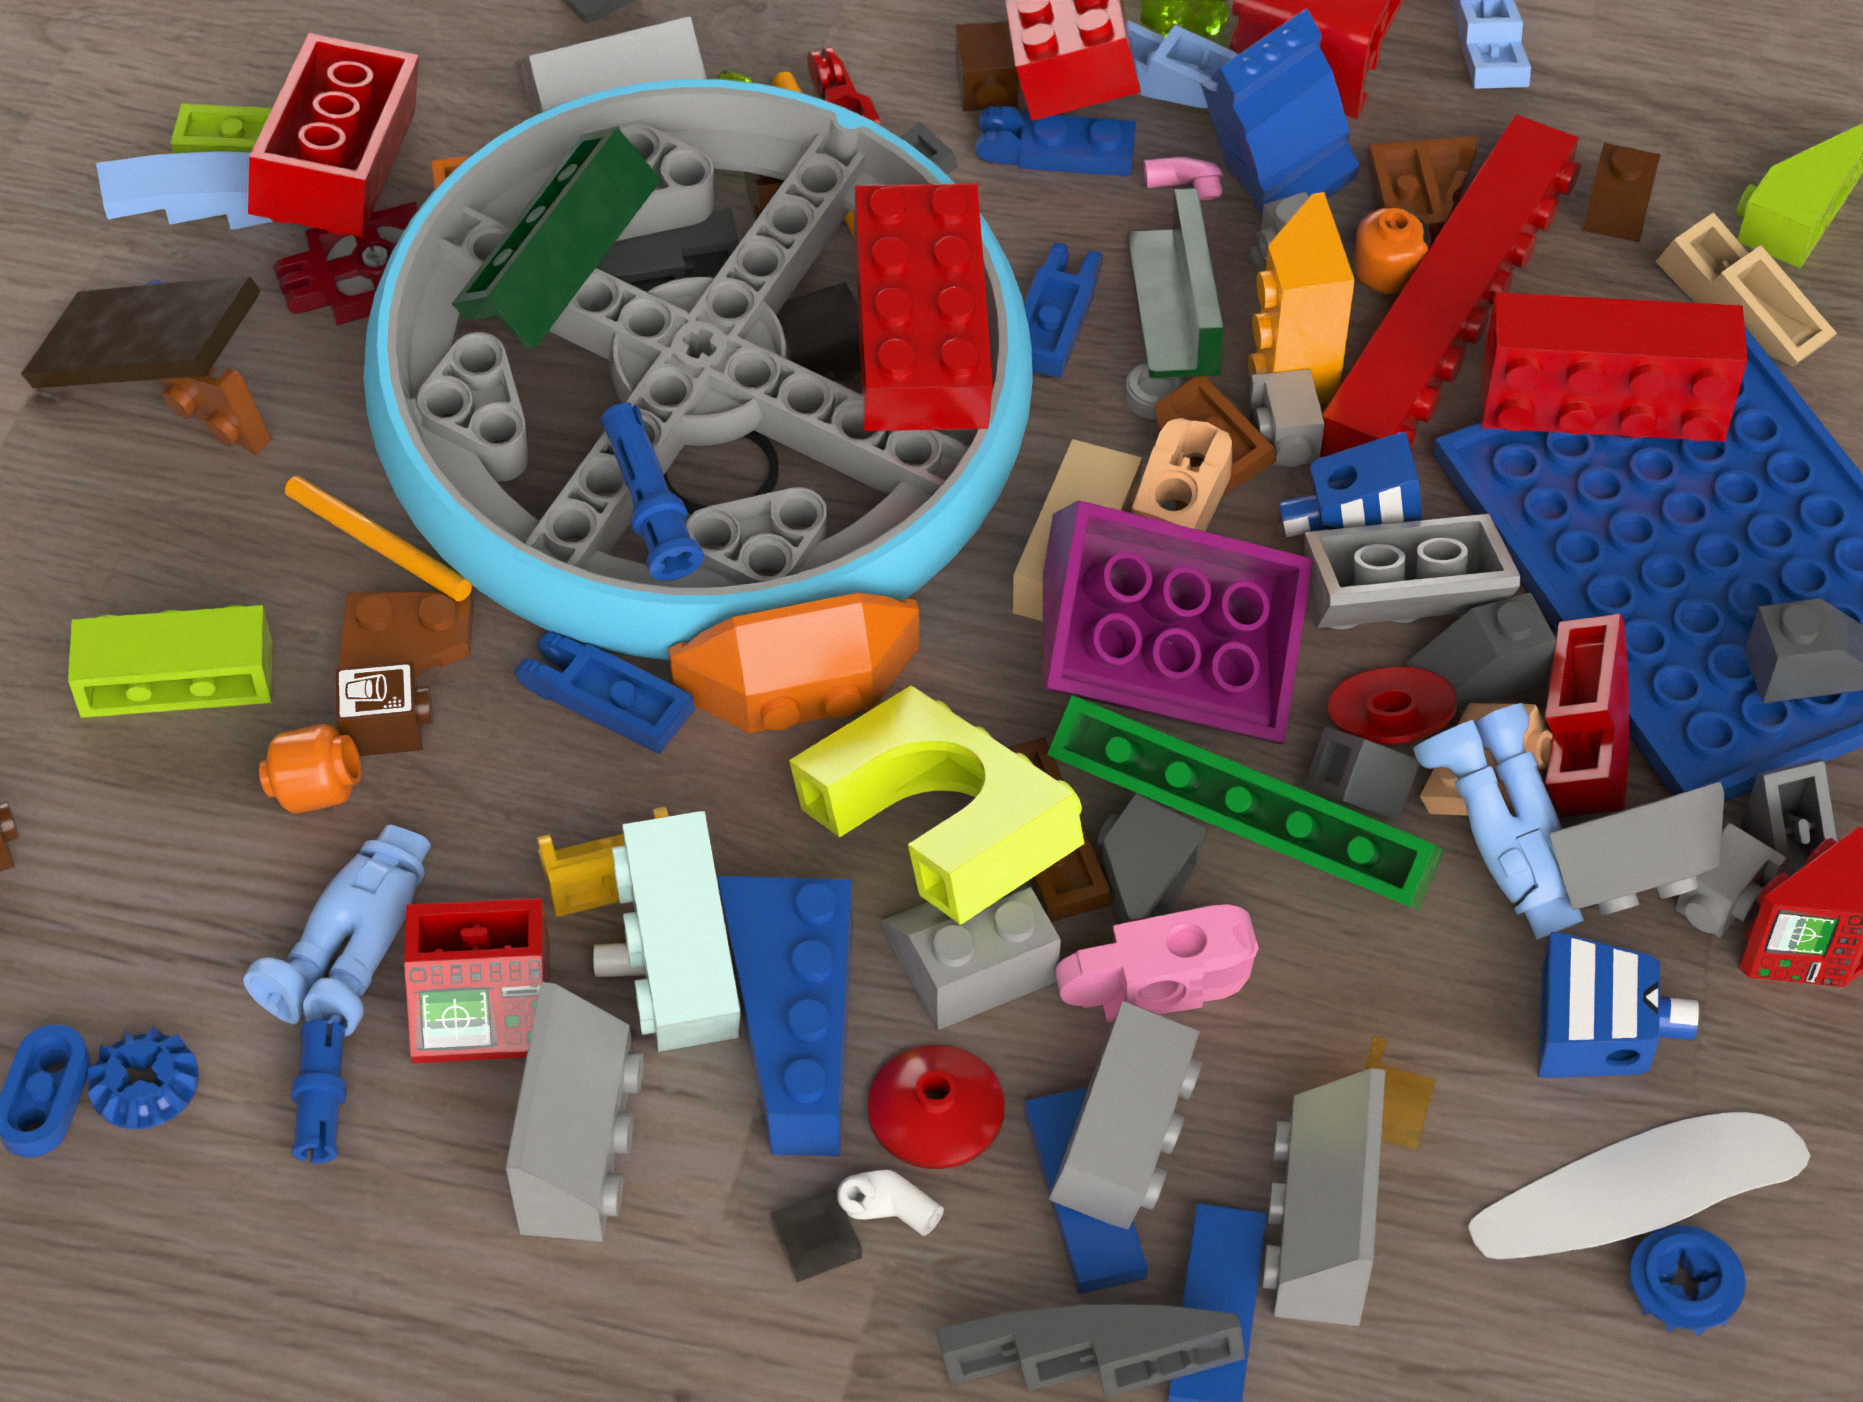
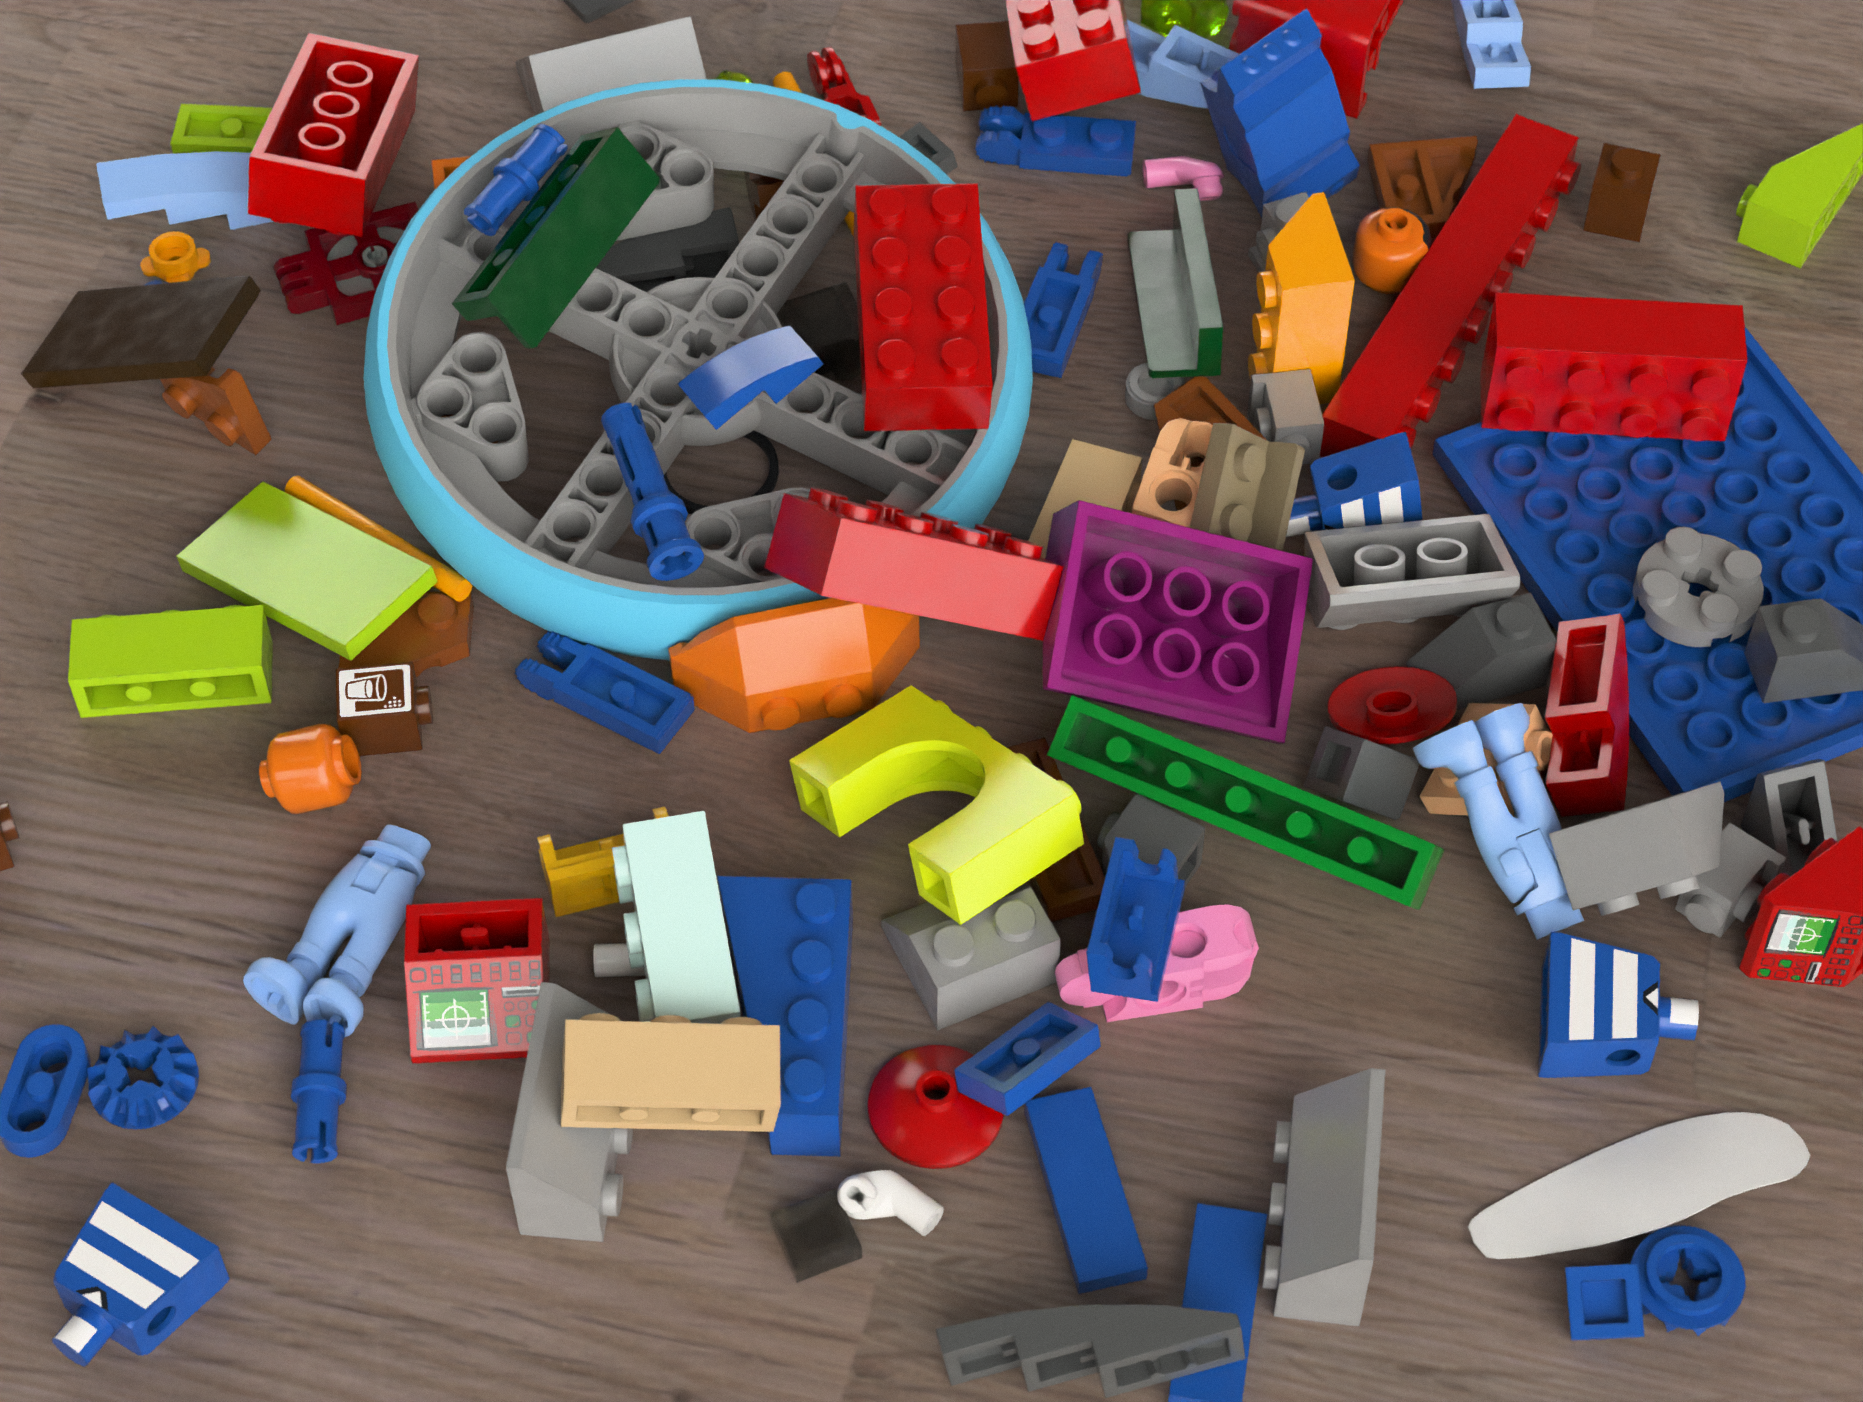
light grey brick [1049,1001,1202,1229] -> none
clear yellow panel [1364,1036,1436,1150] -> none
tan slope [1655,212,1837,367] -> none
none -> blue torso [52,1183,230,1366]
none -> light orange plate [140,231,211,283]
none -> lime tile [176,481,438,661]
none -> blue pin [464,123,568,236]
none -> tan brick [560,1013,781,1132]
none -> slope [678,326,823,430]
none -> brick [764,487,1064,641]
none -> blue plate [954,1002,1101,1116]
none -> blue hinge [1086,837,1185,1002]
none -> dark tan bracket [1190,423,1305,551]
none -> blue plate [1565,1263,1645,1341]
none -> light grey plate [1633,527,1764,647]

